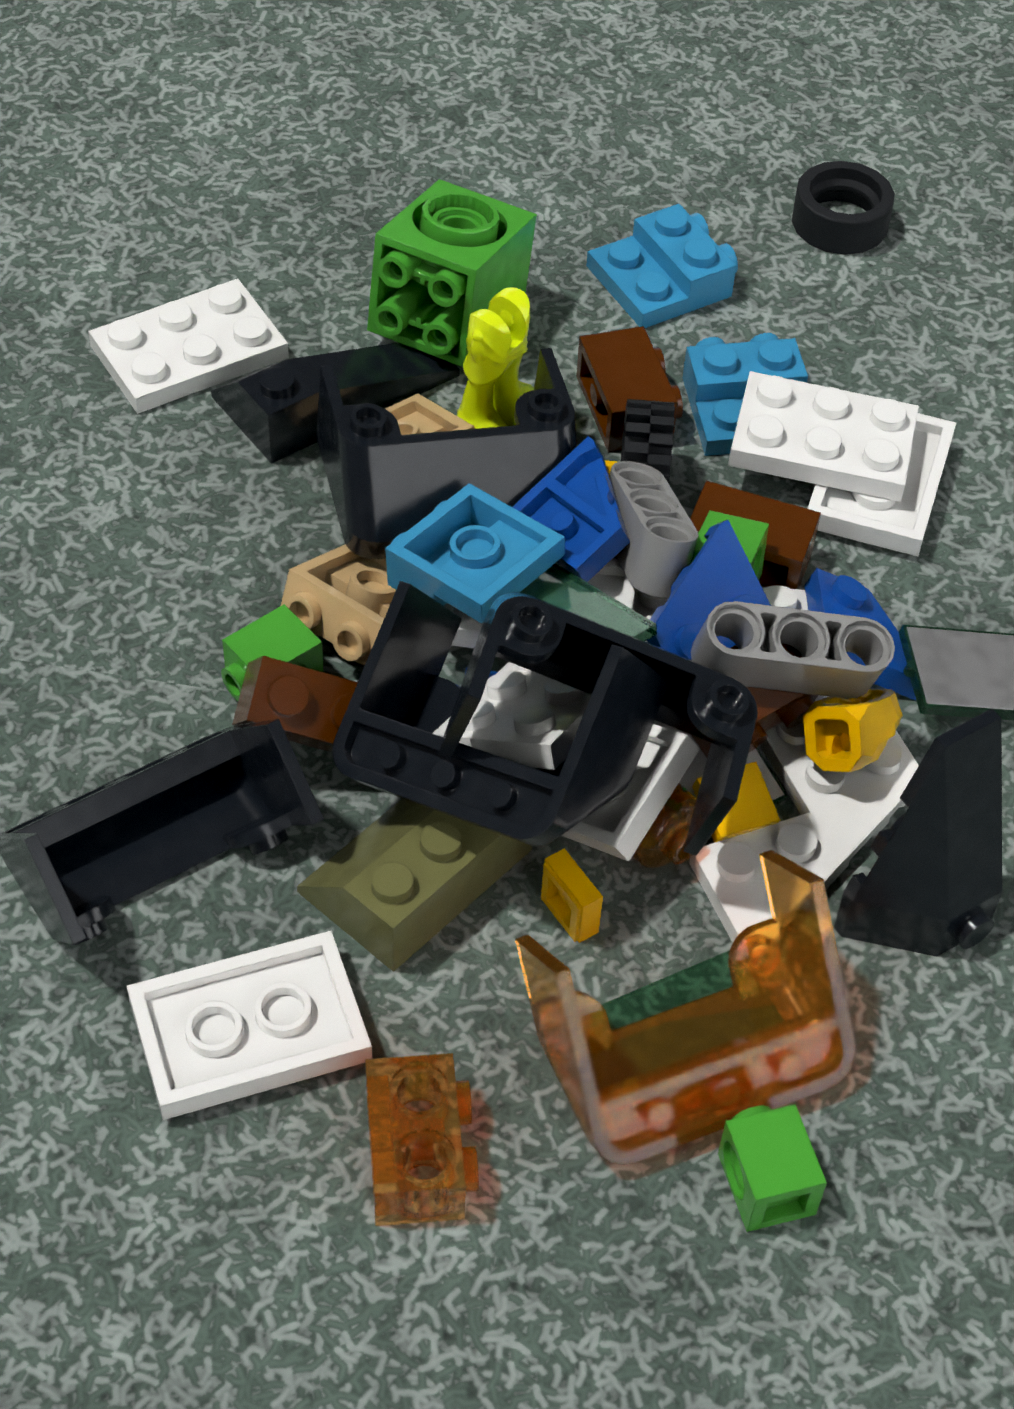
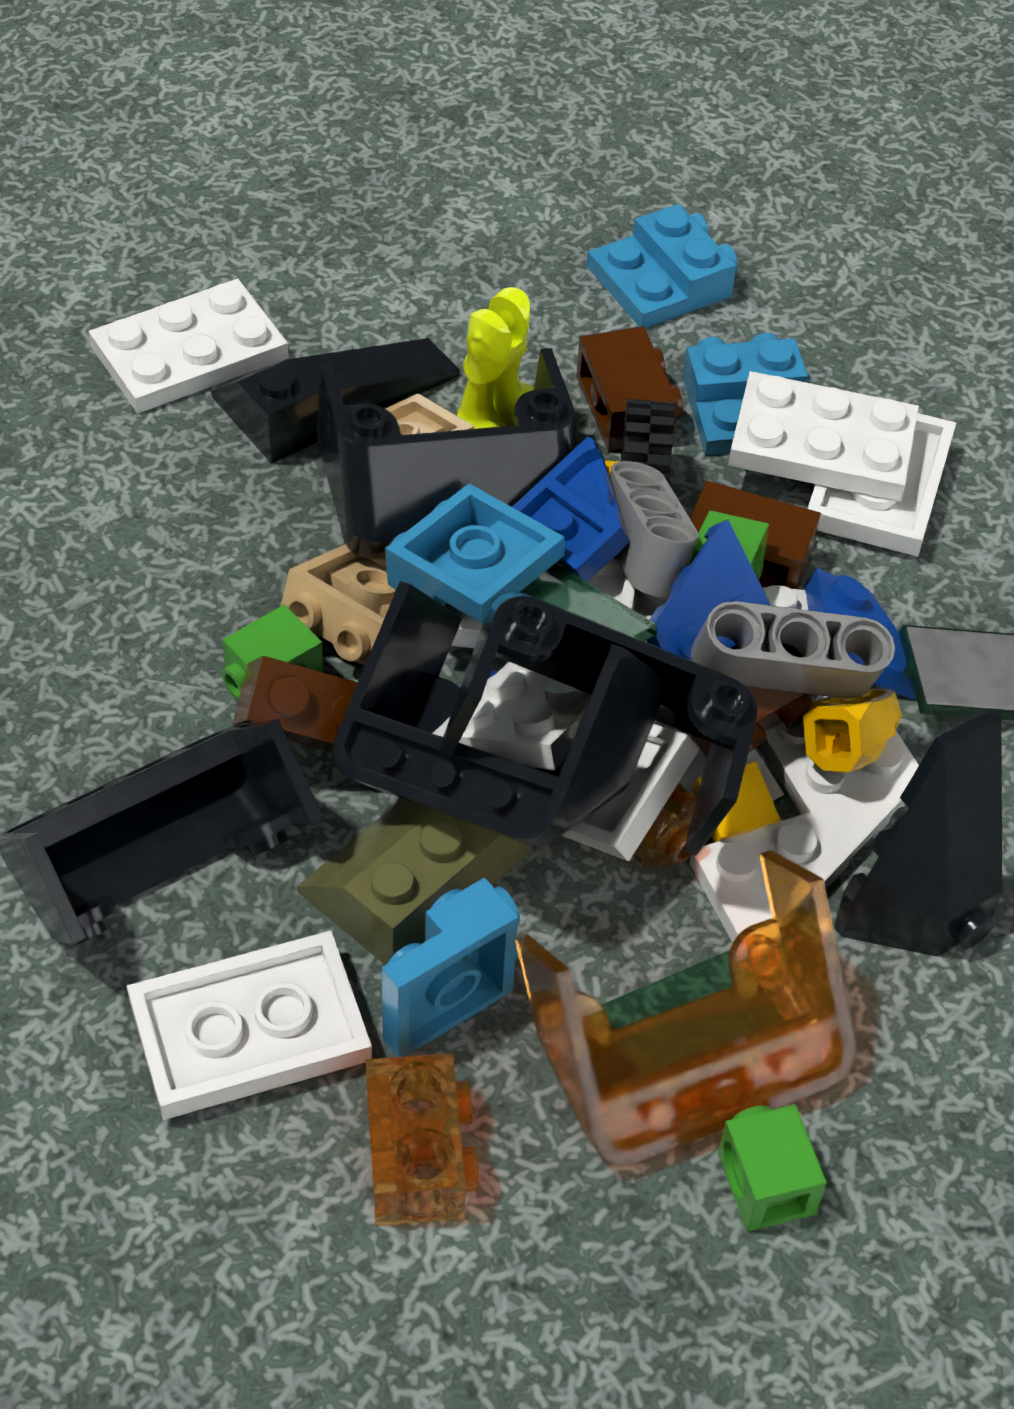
bright green brick [367,179,537,367] -> none
yellow tile [541,848,603,943] -> none
black tyre [791,161,895,255] -> none
none -> dark azure plate [382,877,520,1061]

